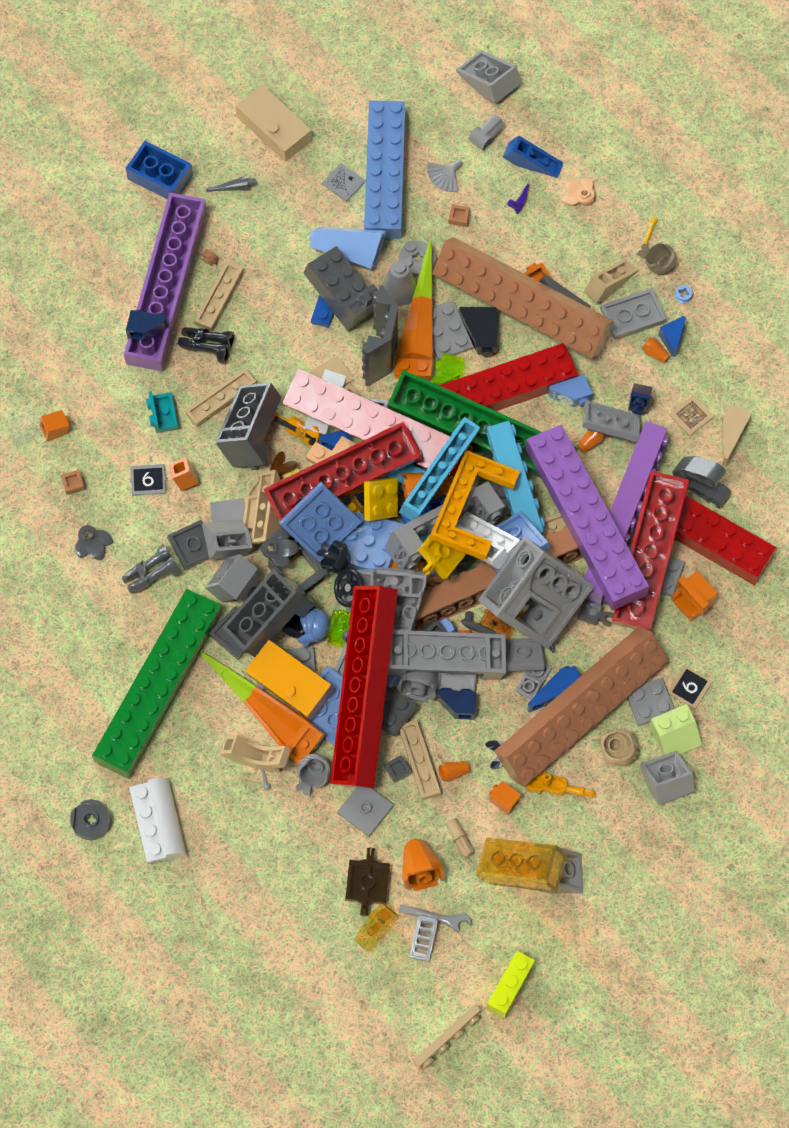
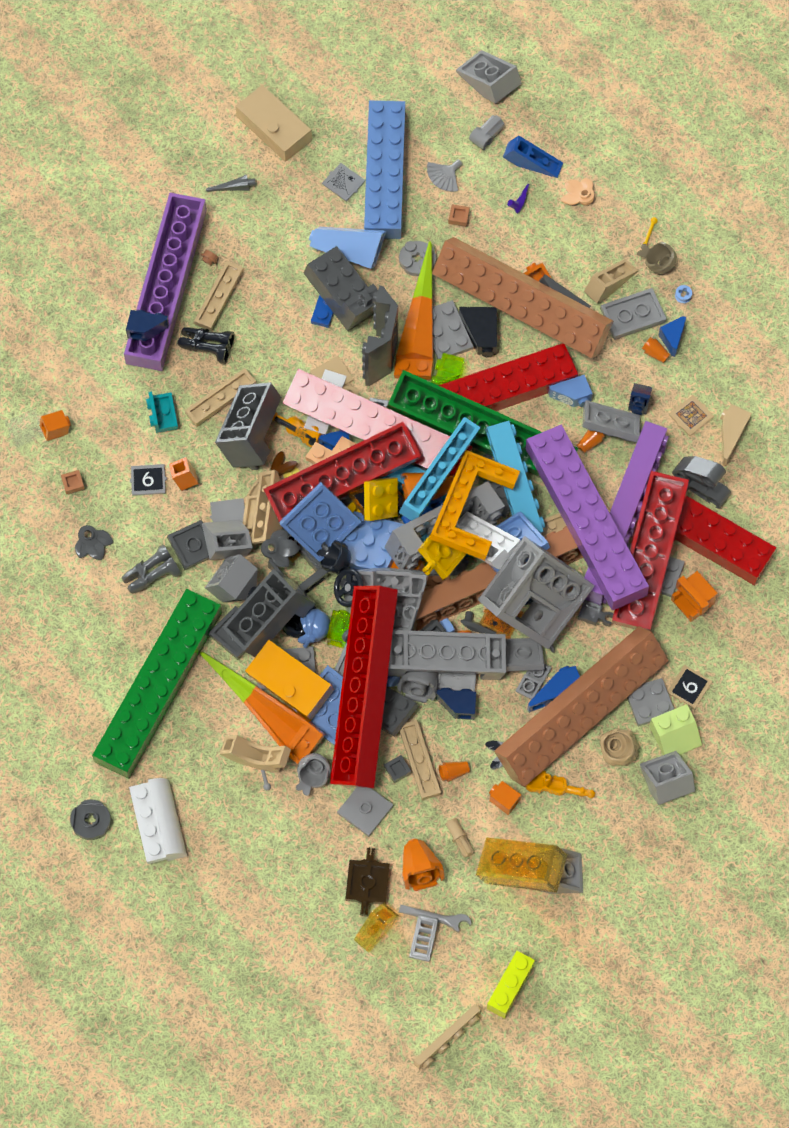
blue brick [126,140,193,199] -> none
light grey cone [382,261,417,306] -> none

